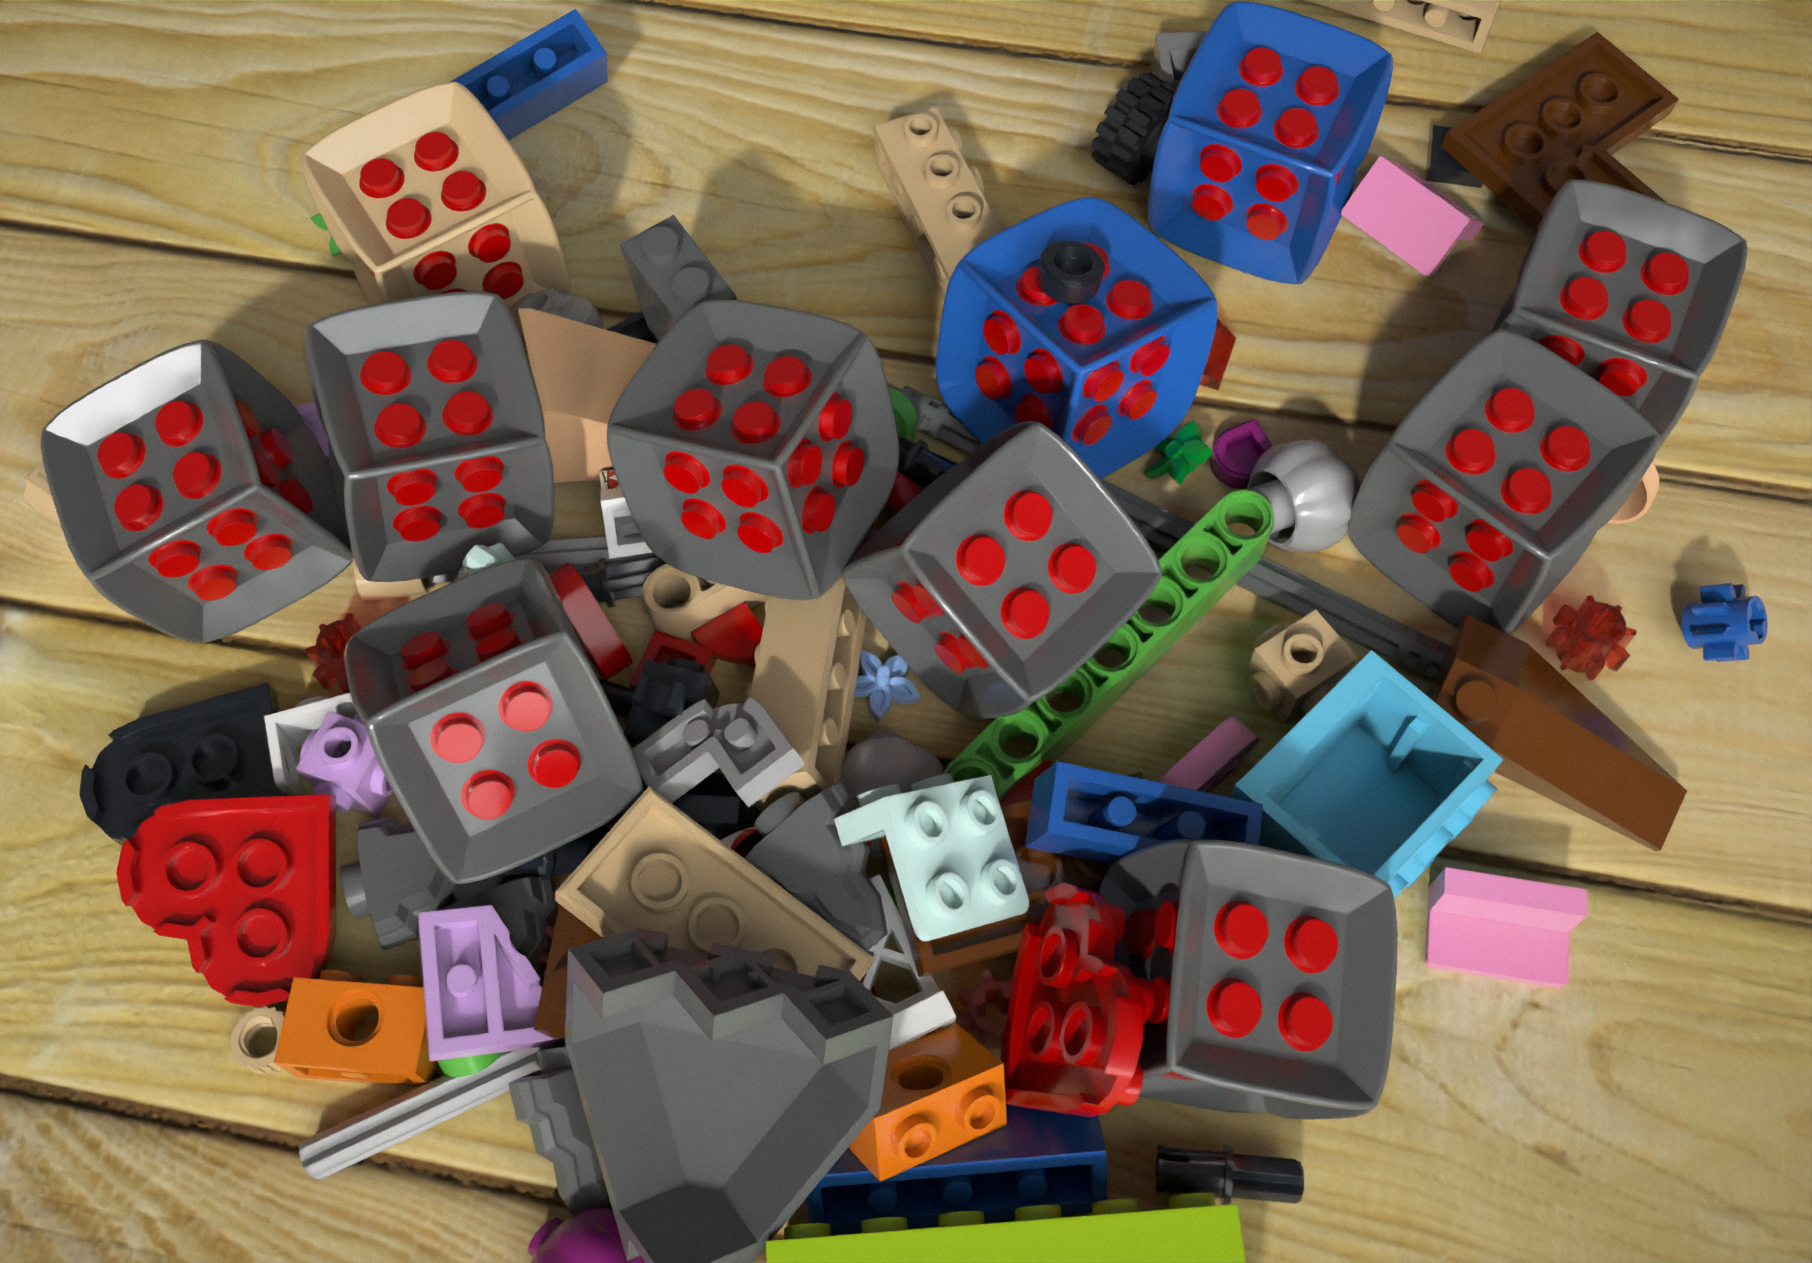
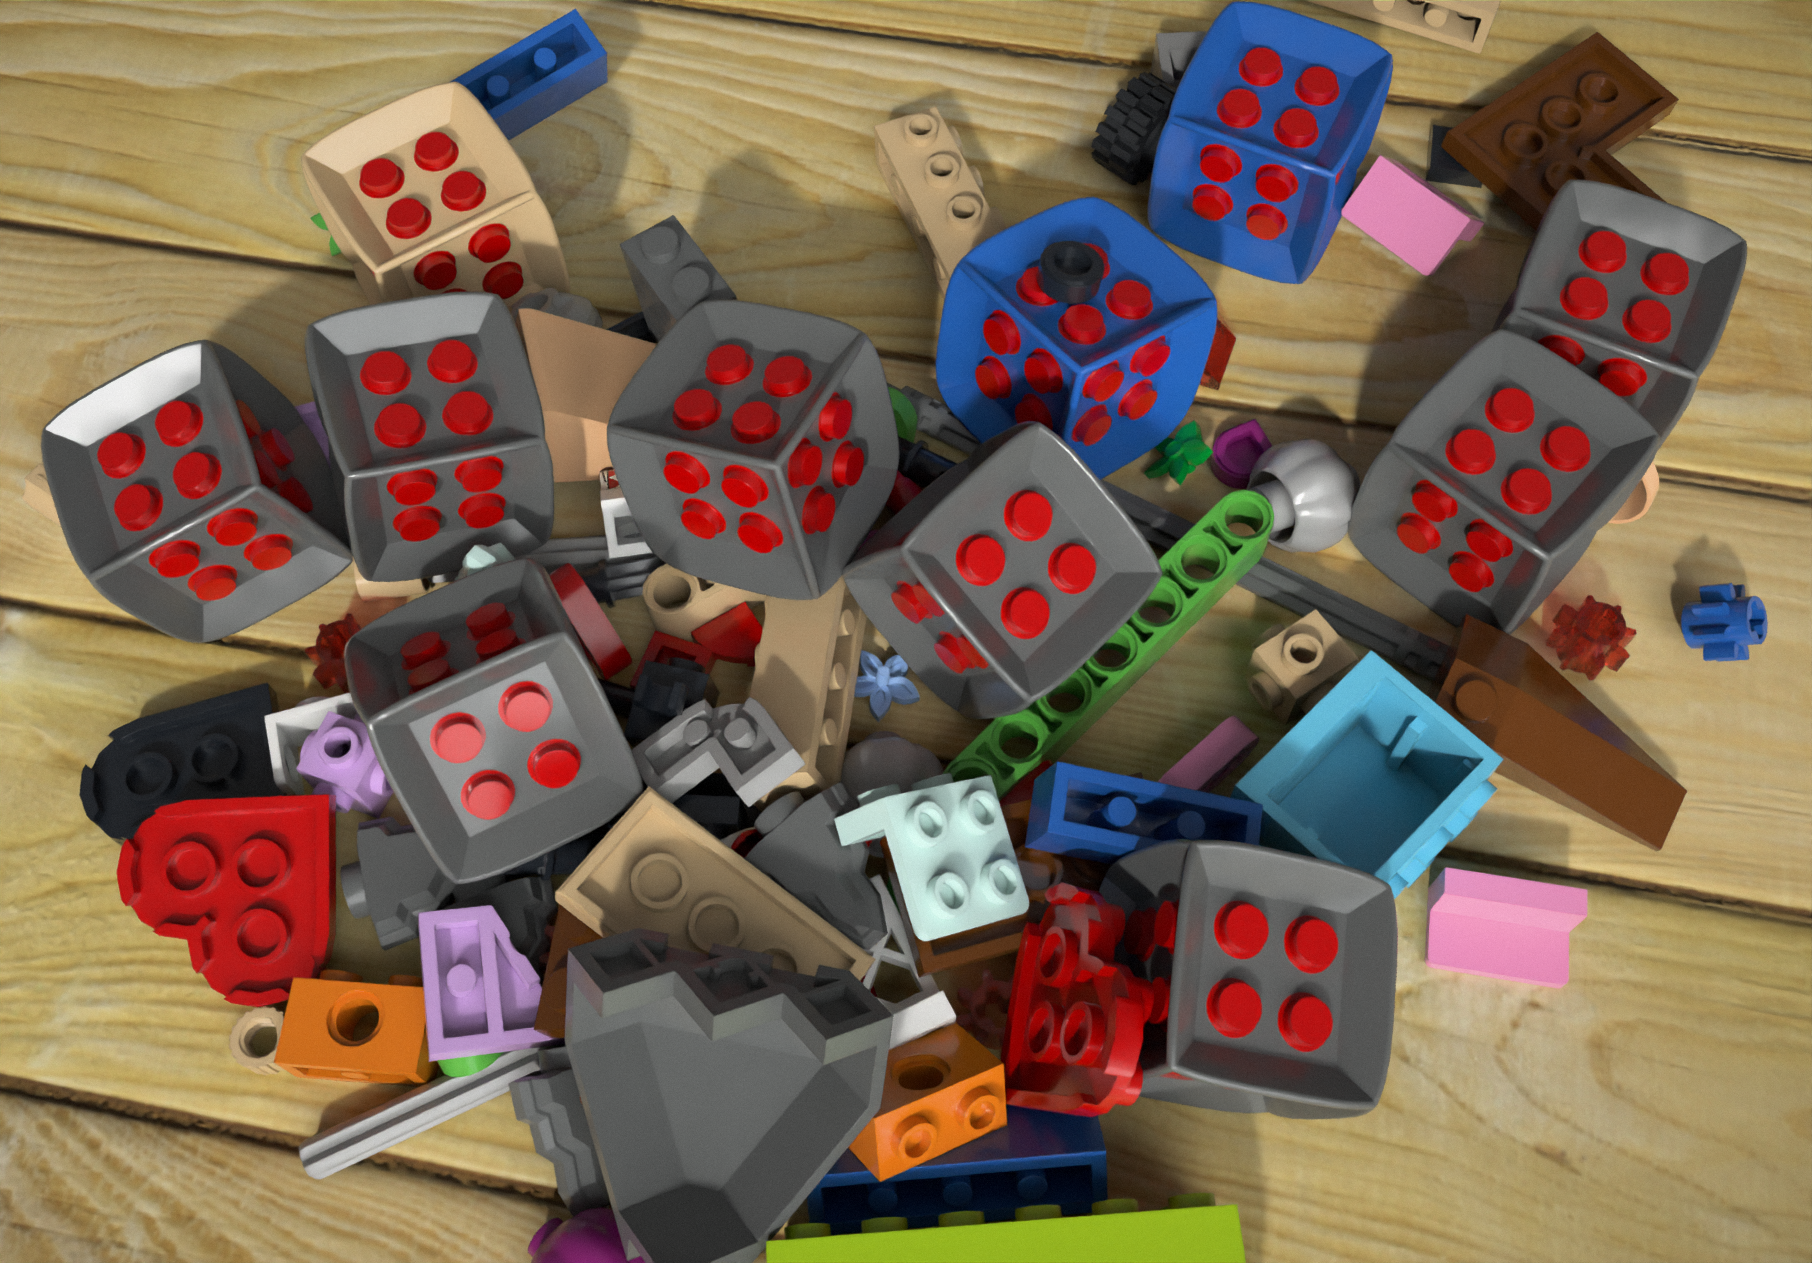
black axle [1155,1144,1304,1205] -> none

